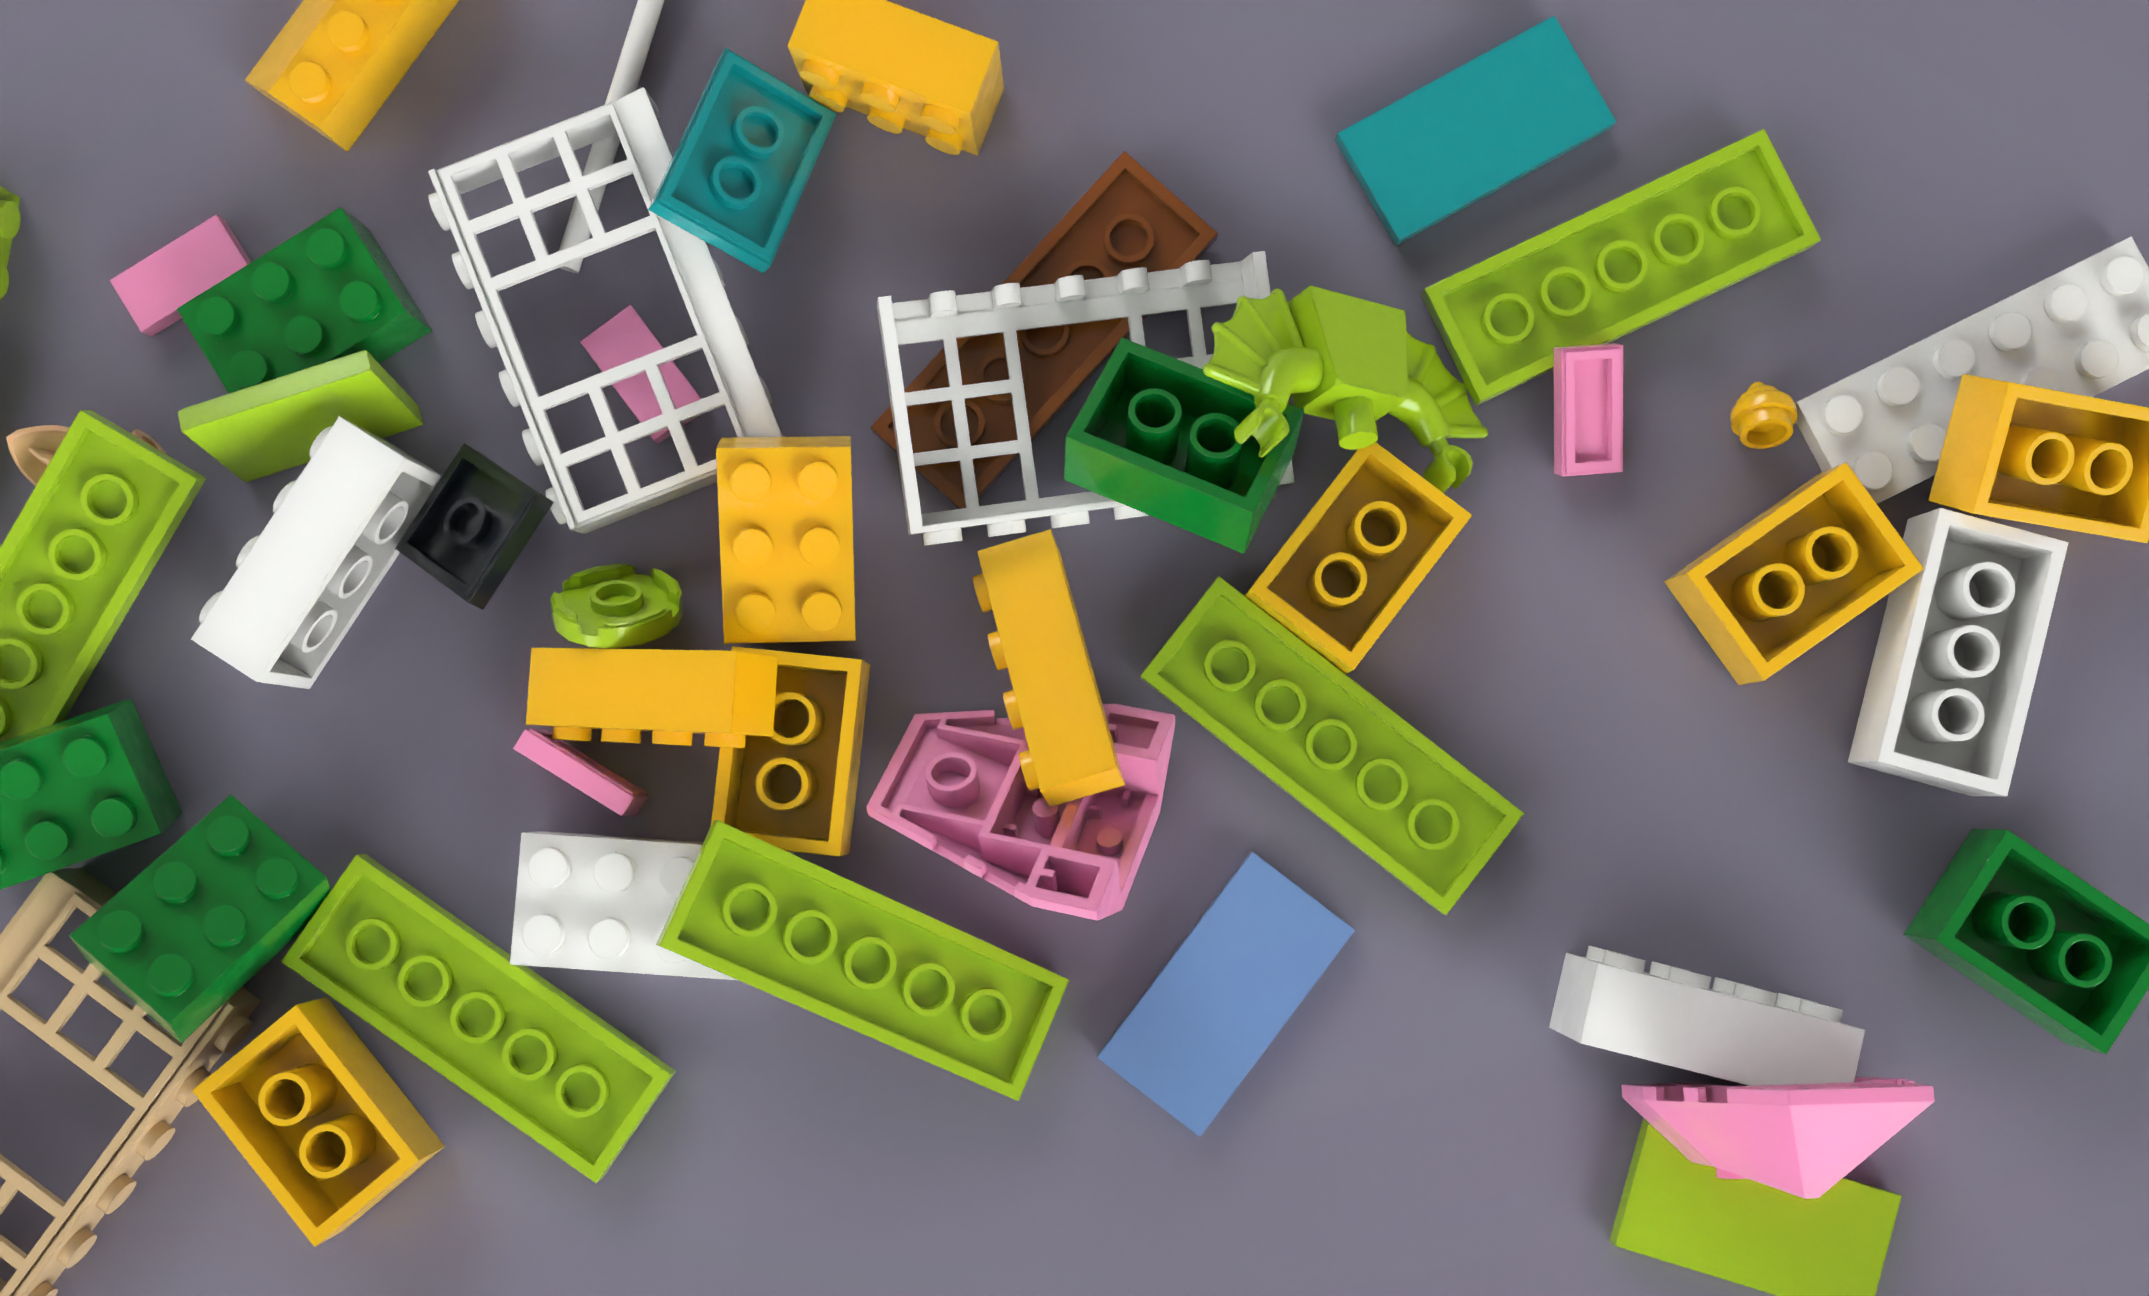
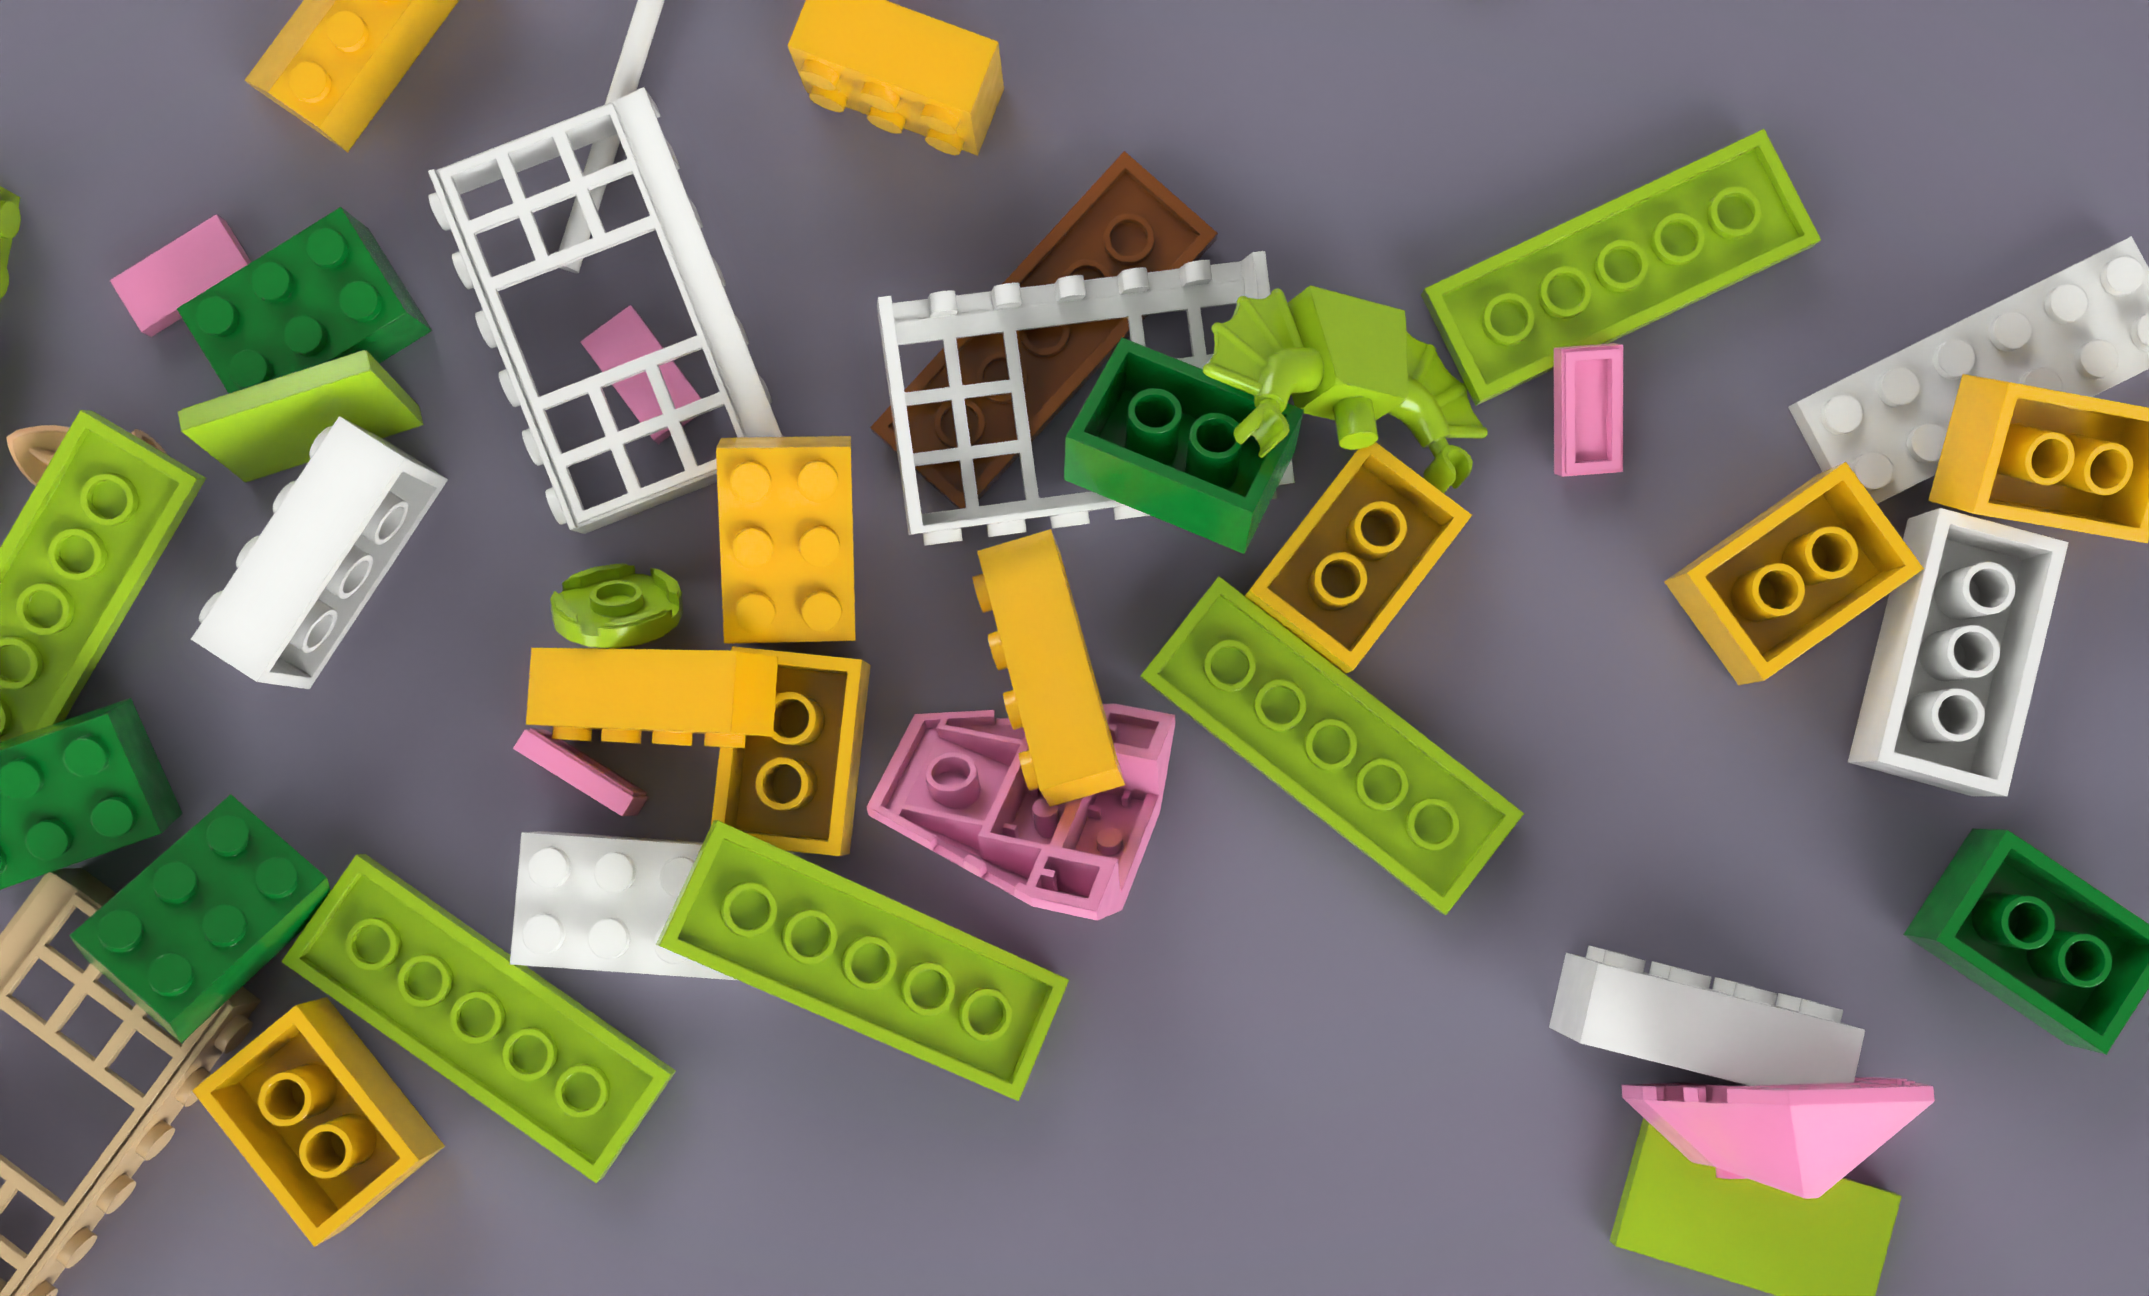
black tile [395,443,554,610] -> none
teal tile [648,48,837,274] -> none
medium blue tile [1097,851,1355,1137] -> none
teal tile [1335,15,1617,246] -> none
yellow plate [1730,381,1798,449] -> none

